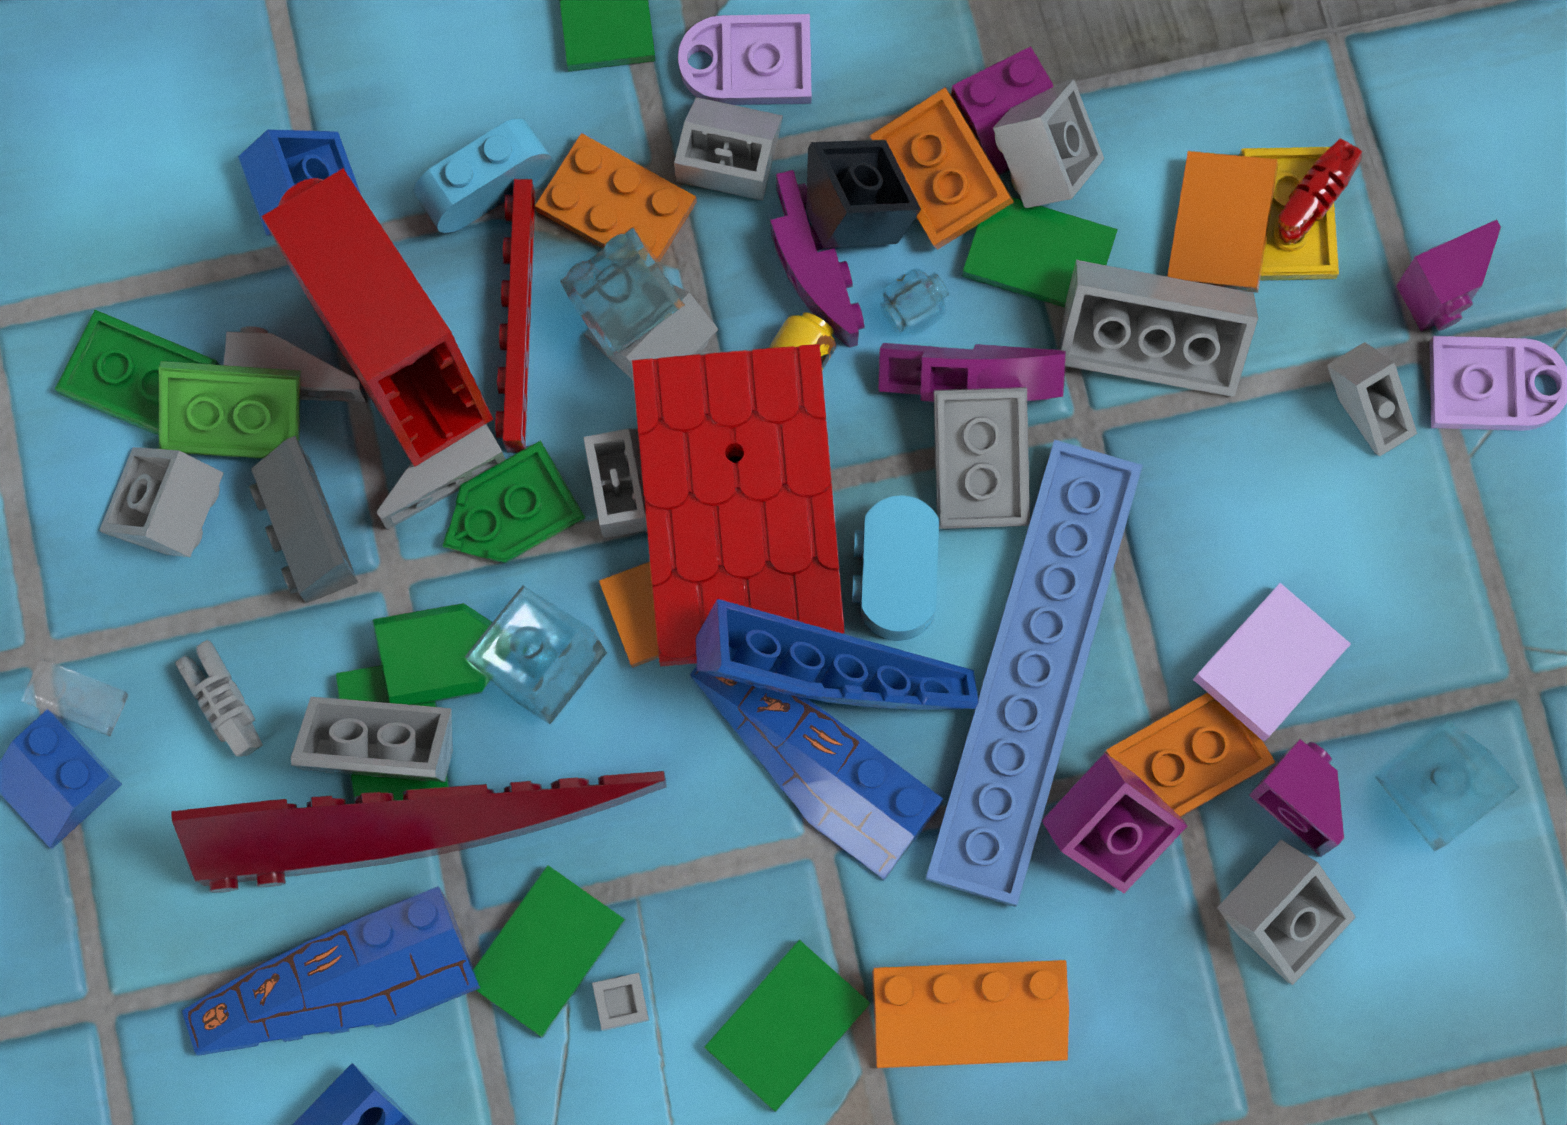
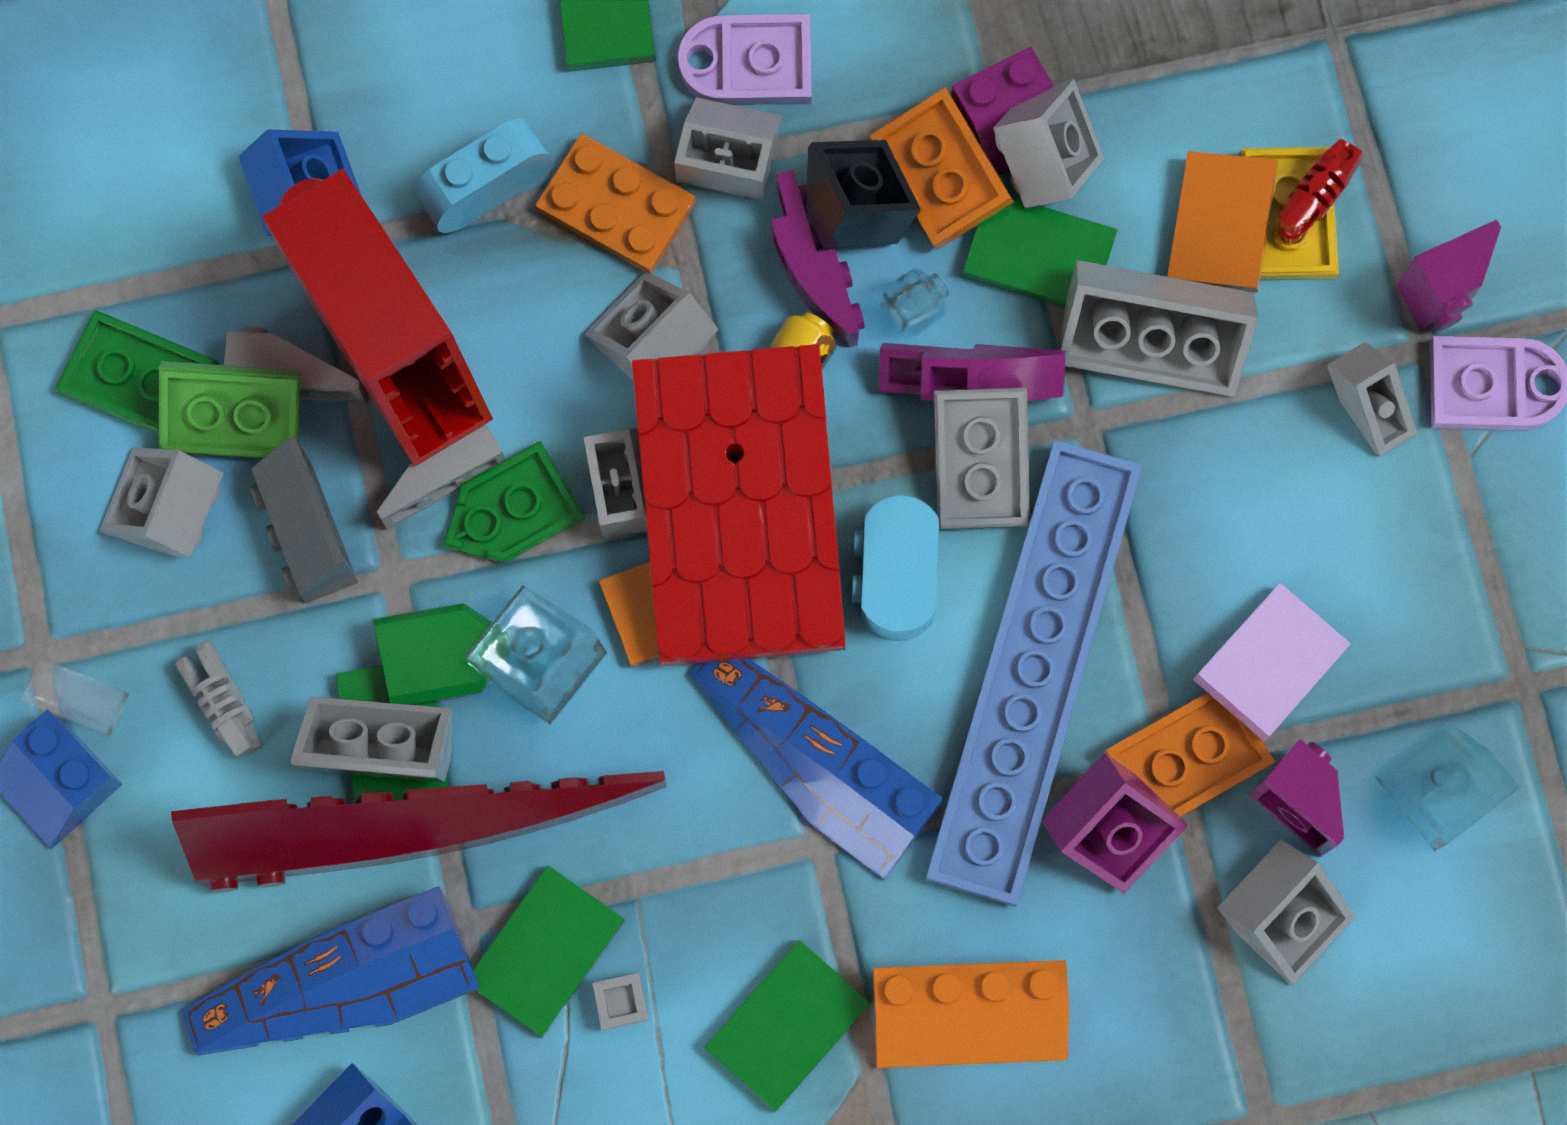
red plate [495,179,536,453] -> none
clear light blue slope [560,228,685,359] -> none
blue wedge [696,599,979,710] -> none

